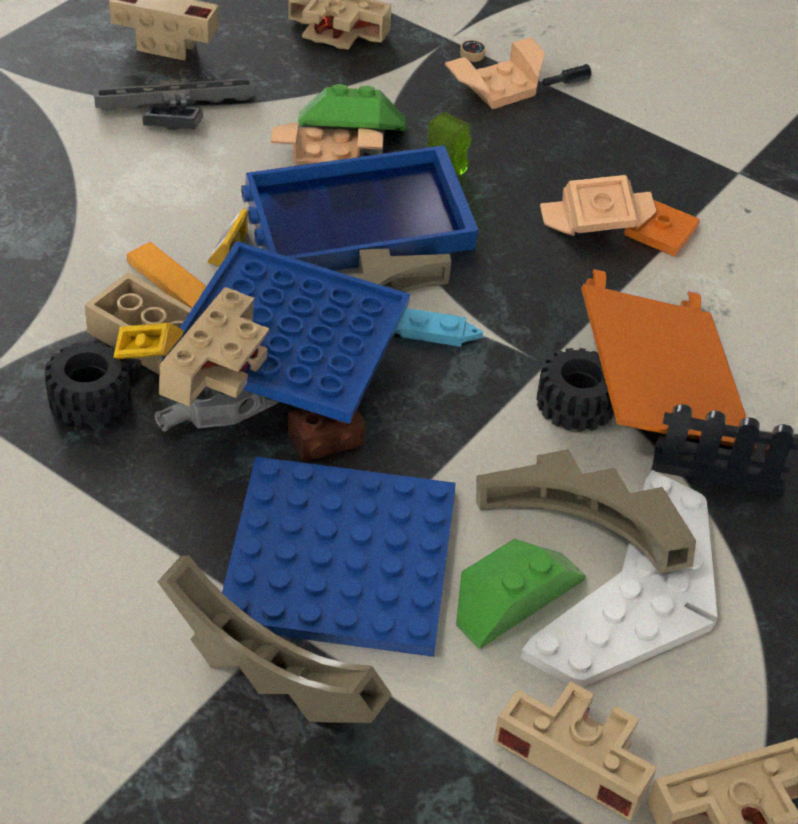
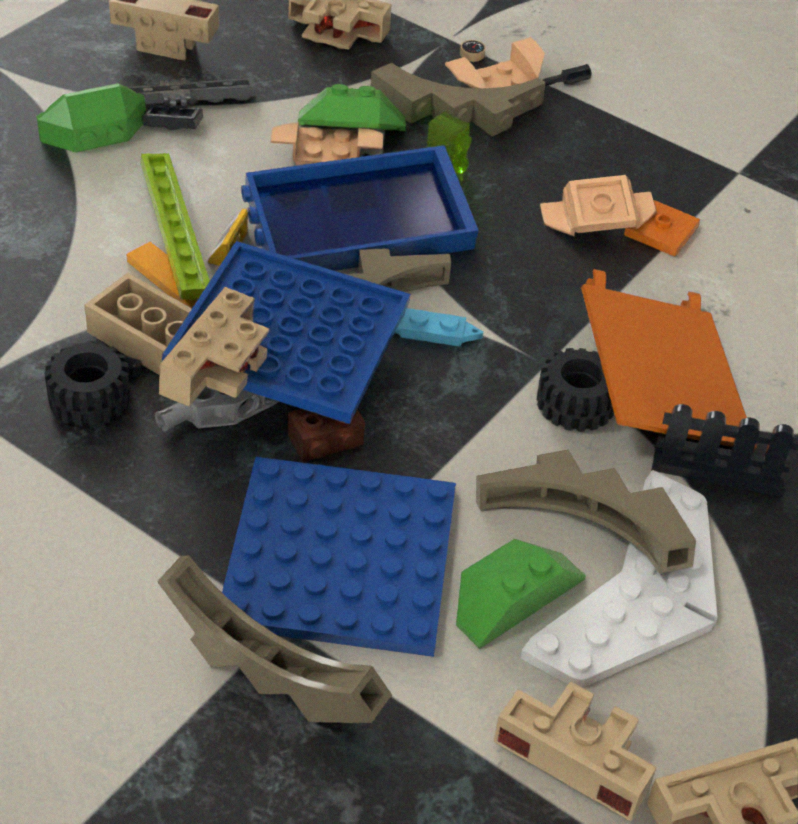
yellow slope [113,322,184,359] -> none
none -> bright green wedge [36,83,146,152]
none -> lime plate [140,153,210,300]
none -> dark tan arch [371,63,546,136]

